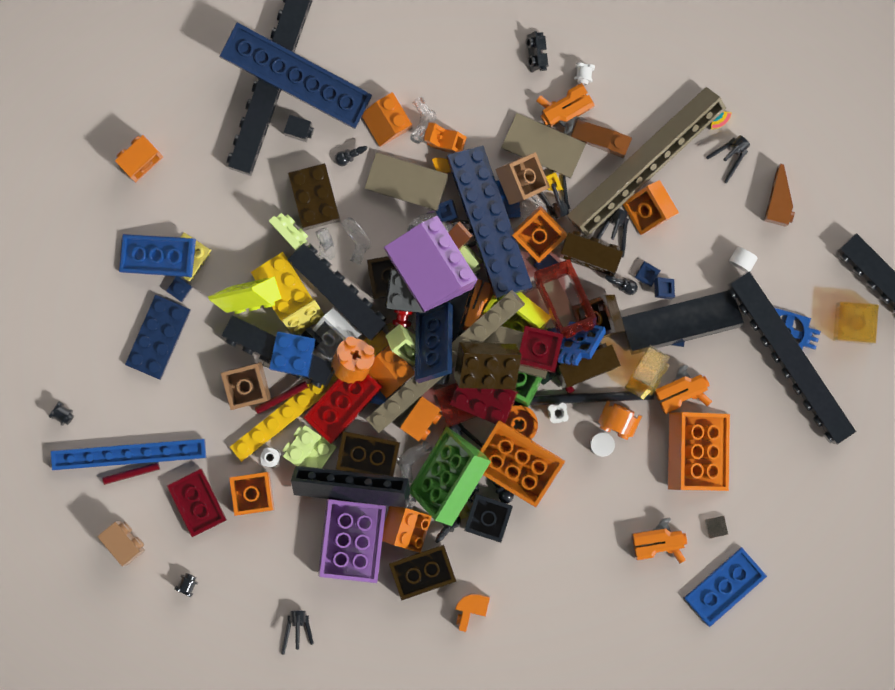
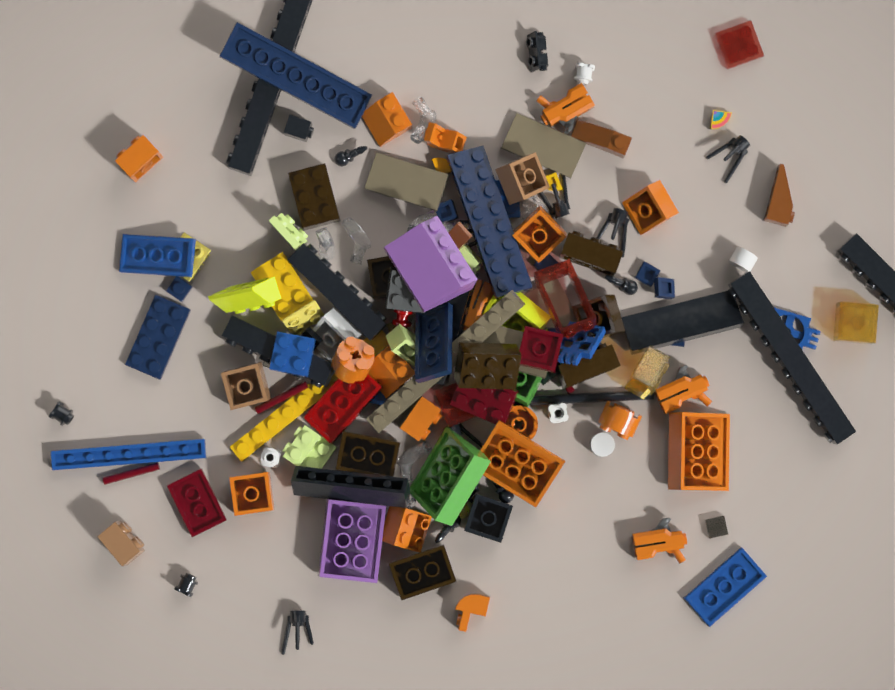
dark tan brick [567,87,726,237] -> none
none -> clear red plate [715,20,764,69]

